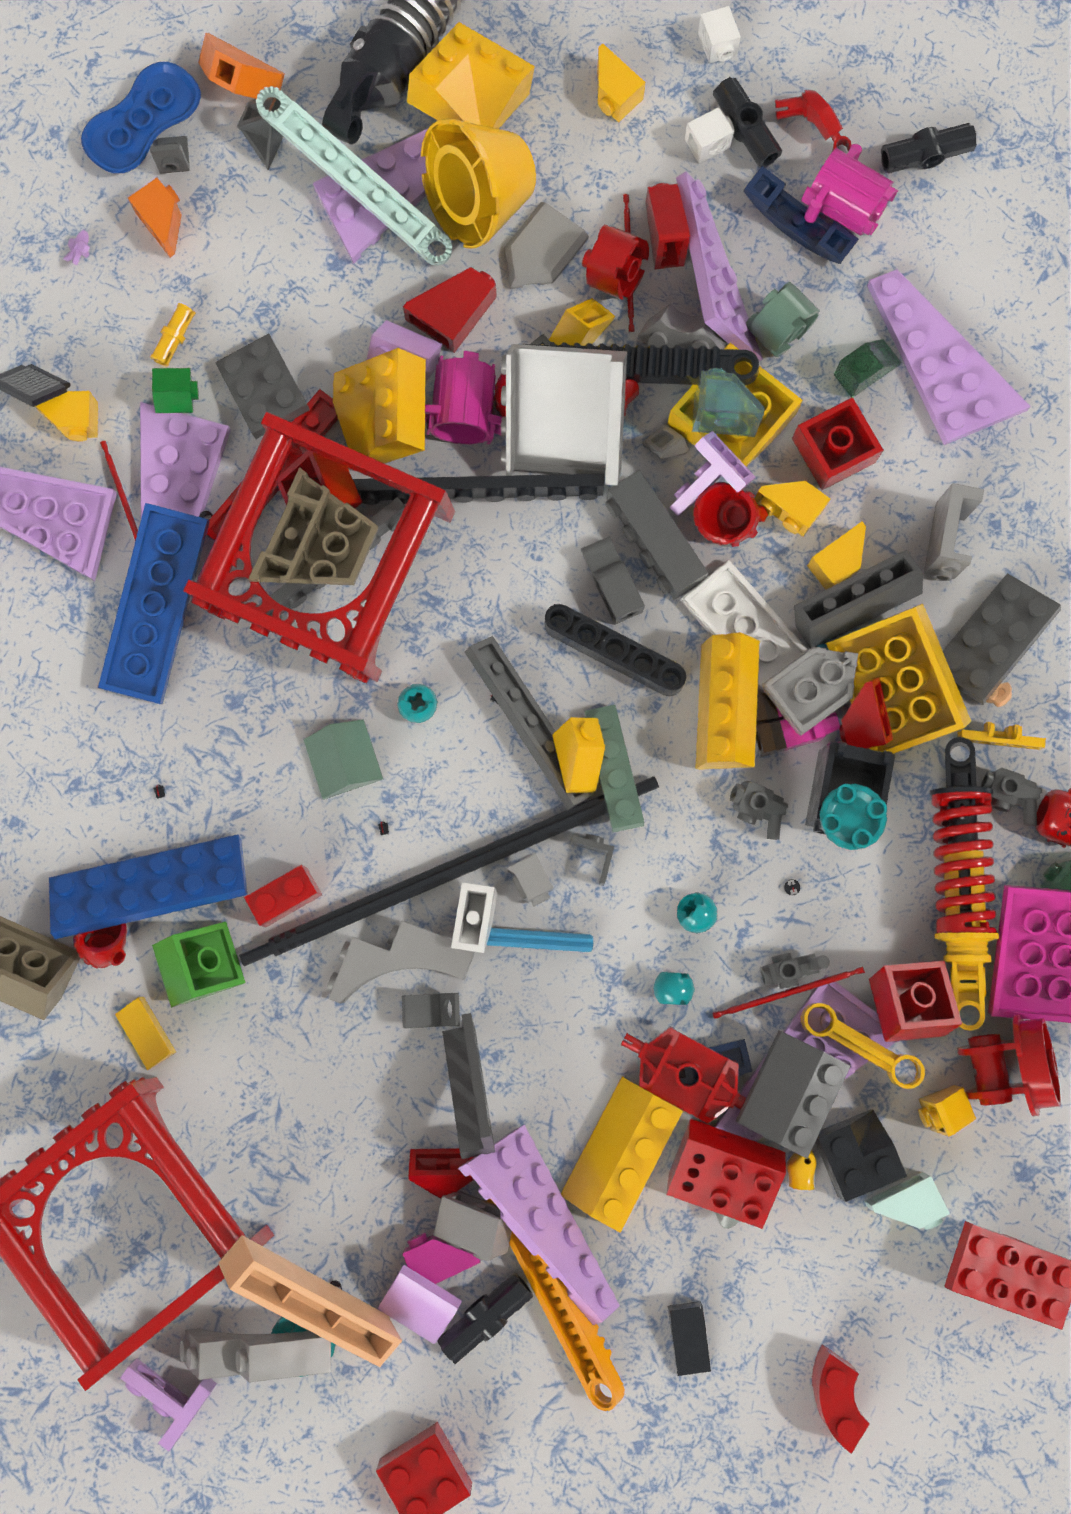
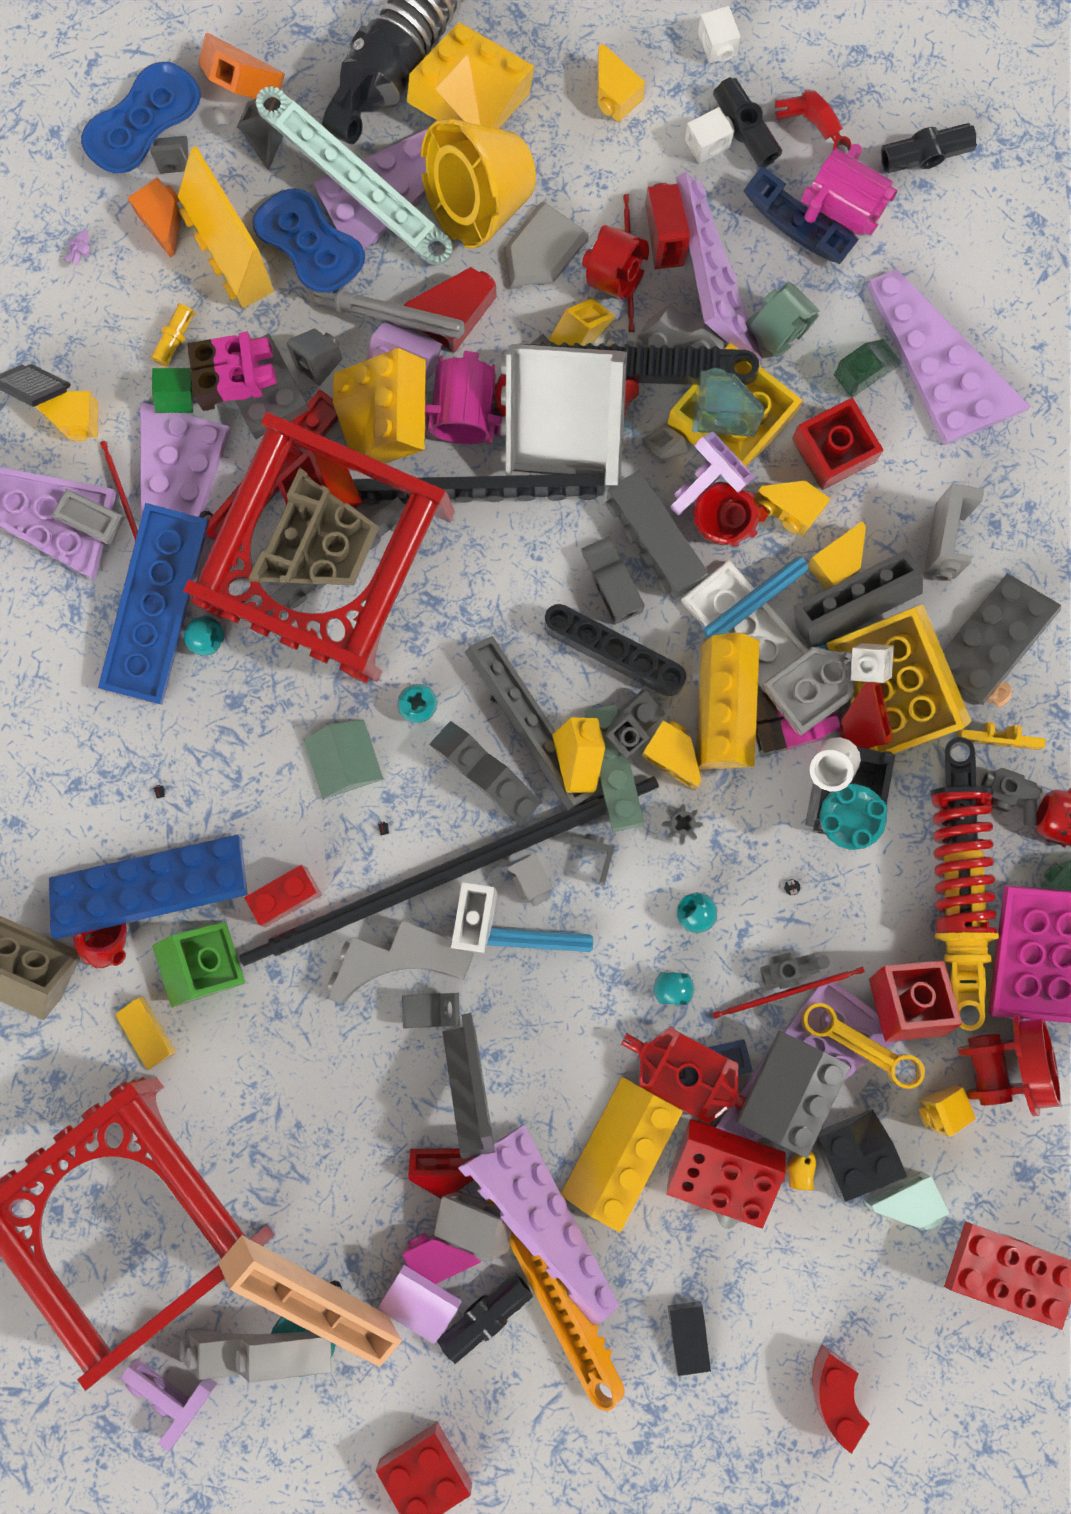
dark grey piece [730,781,788,840] -> none
none -> light grey tile [51,488,125,546]
none -> yellow slope [178,146,274,309]
none -> teal piece [184,616,224,656]
none -> dark pink hips [187,331,277,412]
none -> blue plate [252,188,365,293]
none -> dark grey slope [287,328,343,386]
none -> light grey axle [313,288,465,339]
none -> dark grey arch [429,721,542,826]
none -> dark grey slope [605,689,665,759]
none -> yellow slope [641,720,701,790]
none -> dark grey gear [661,804,703,845]
none -> dark azure axle [703,556,809,638]
none -> white piece [810,737,861,791]
none -> white brick [851,643,894,683]

